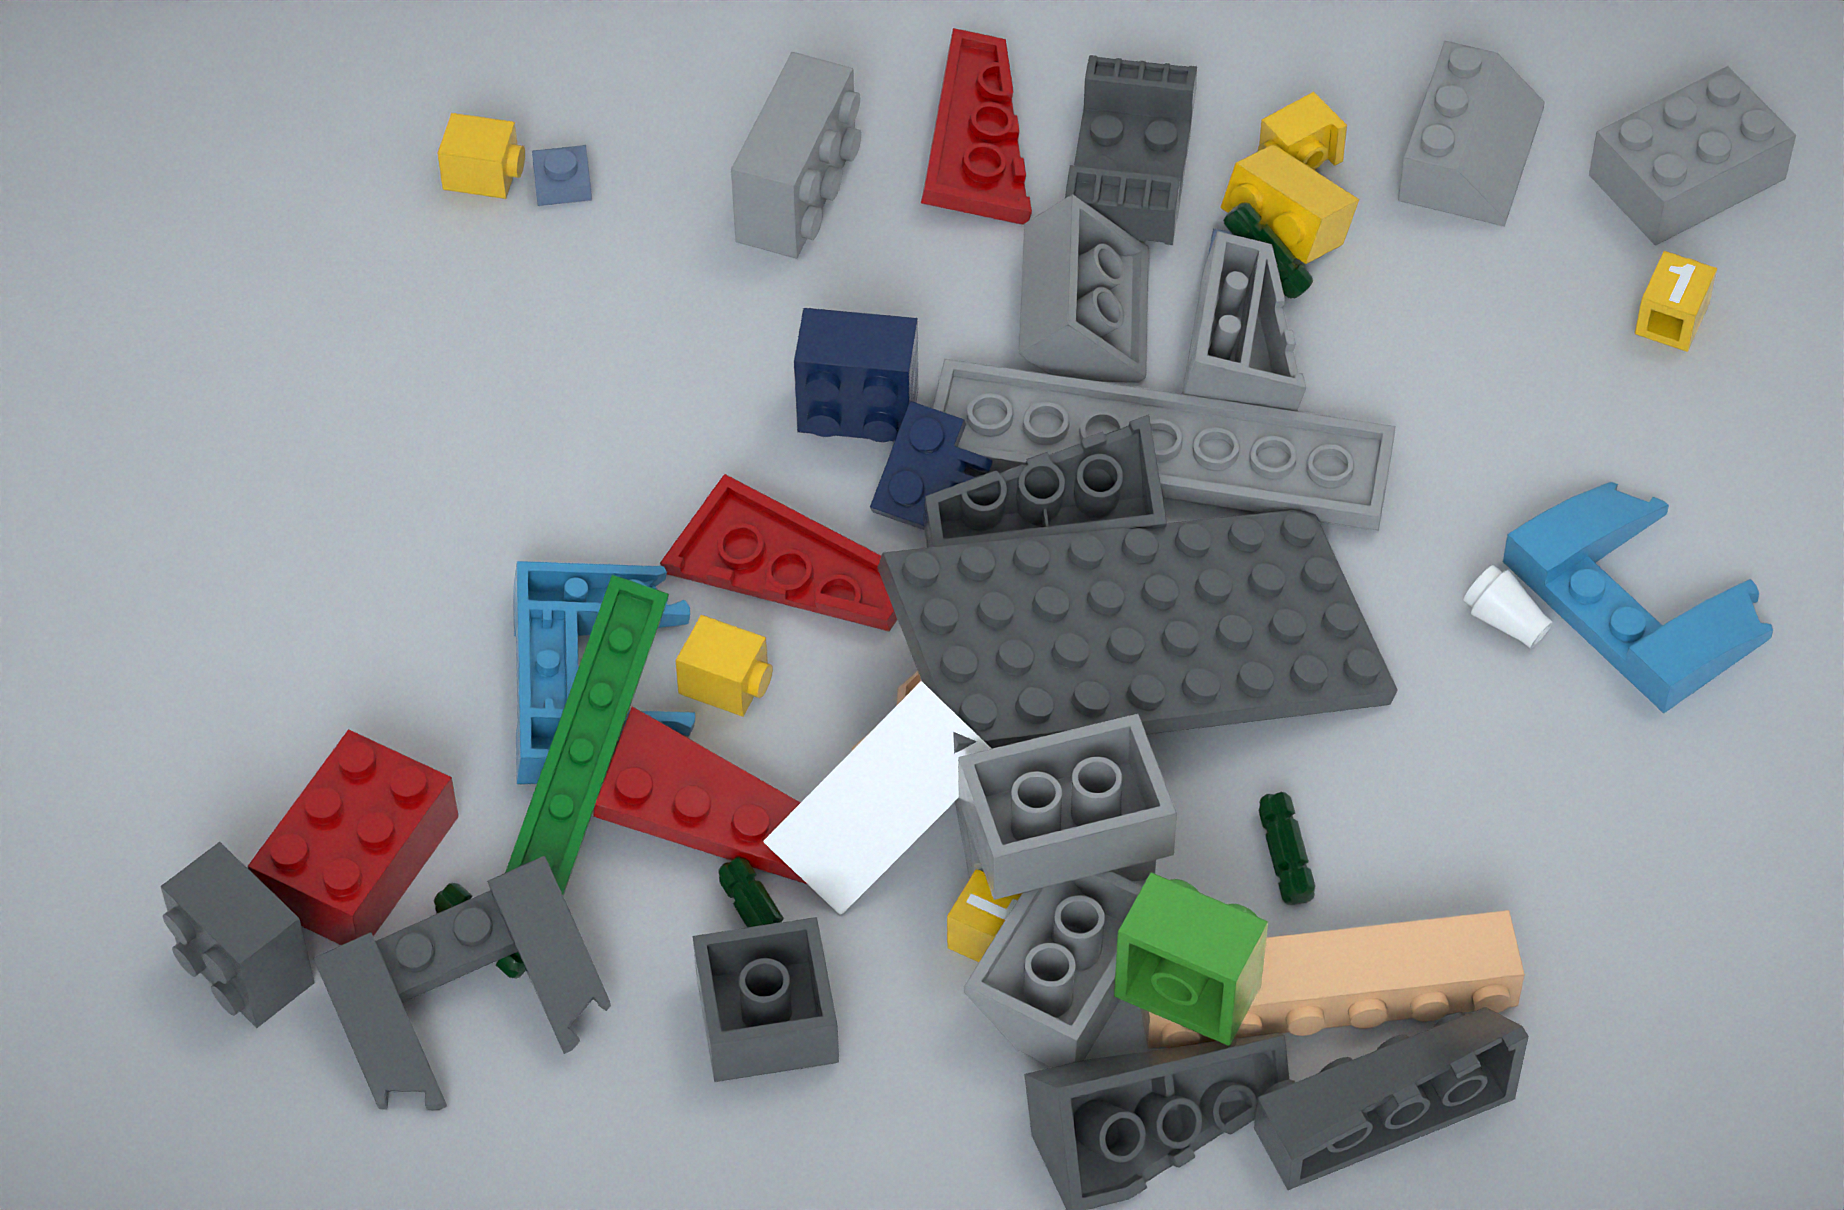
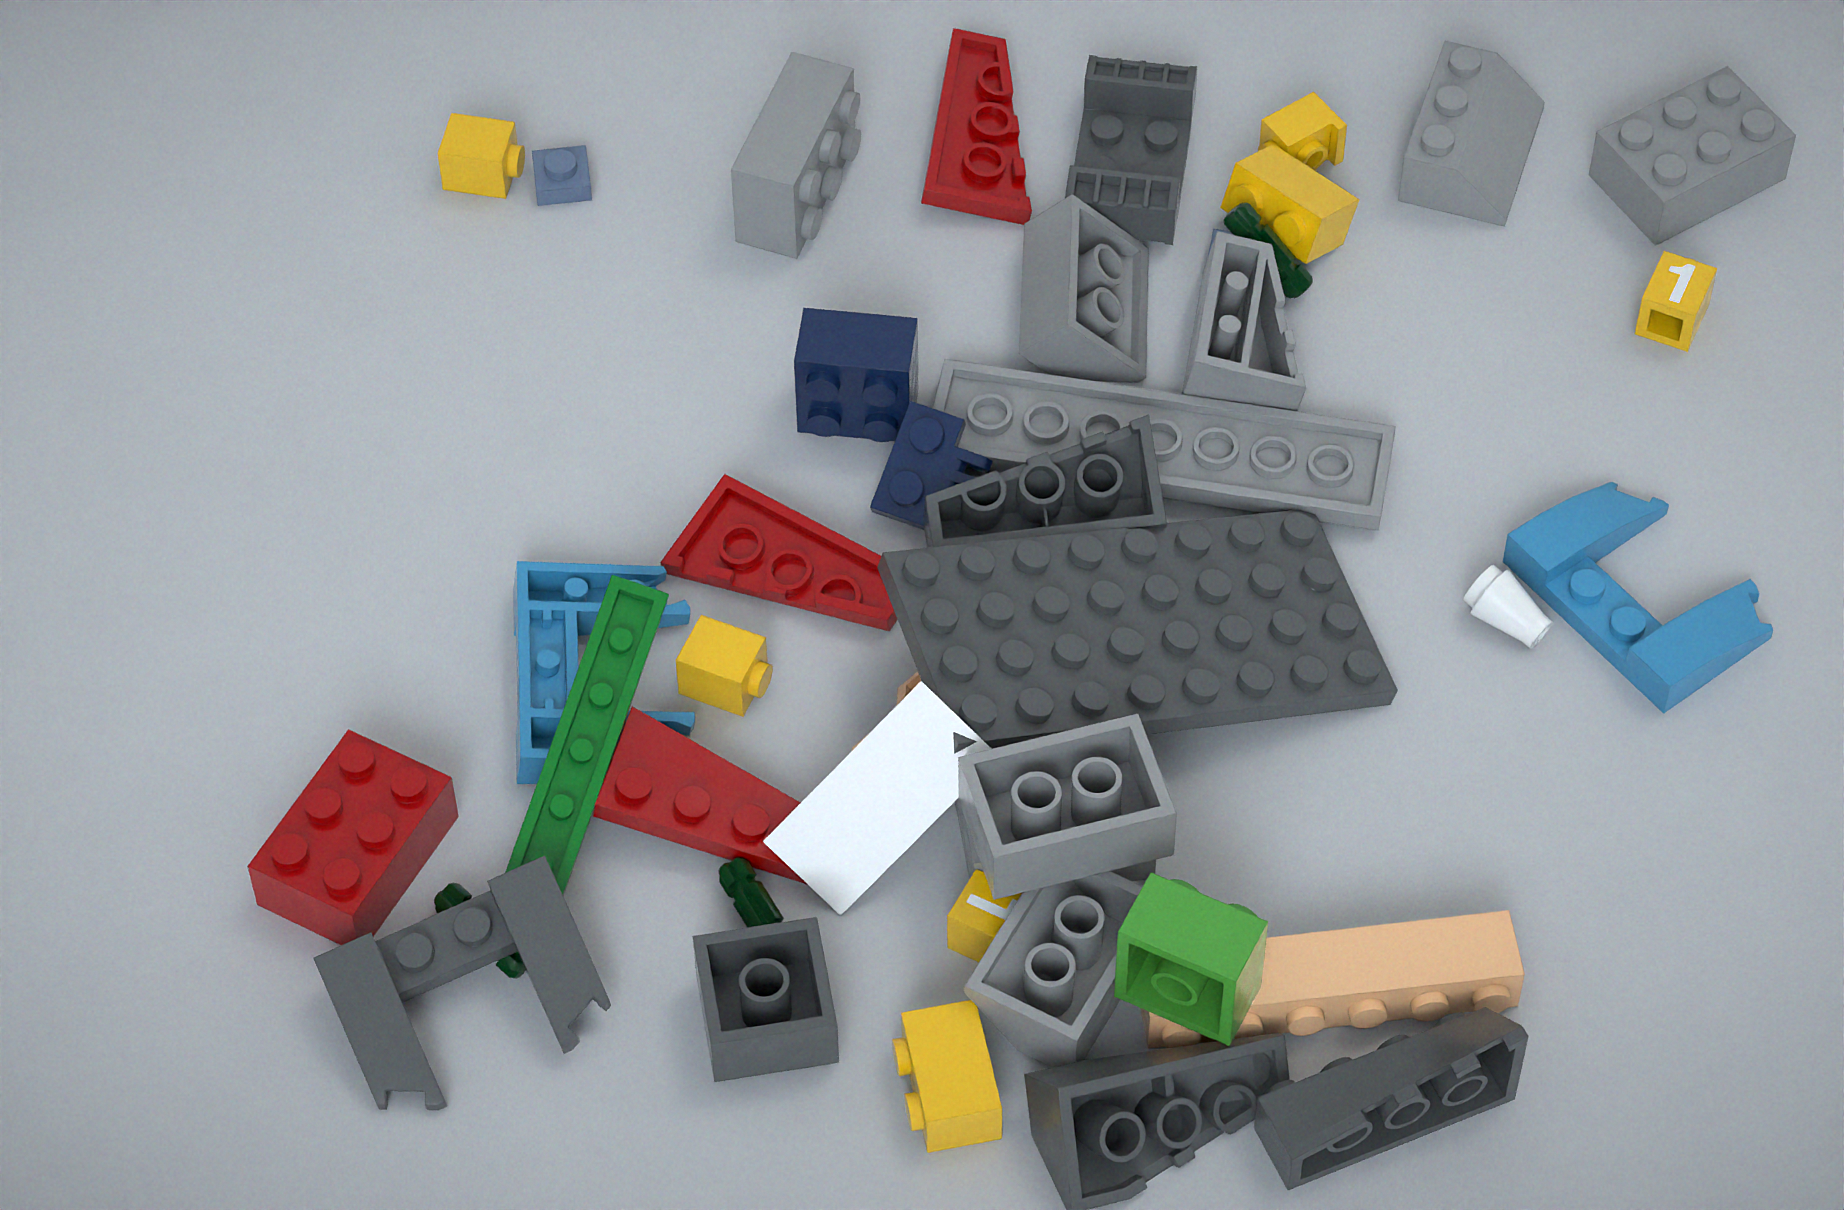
dark grey brick [160,842,315,1028] -> none
dark green axle [1258,792,1316,905] -> none
none -> yellow brick [892,1000,1002,1153]

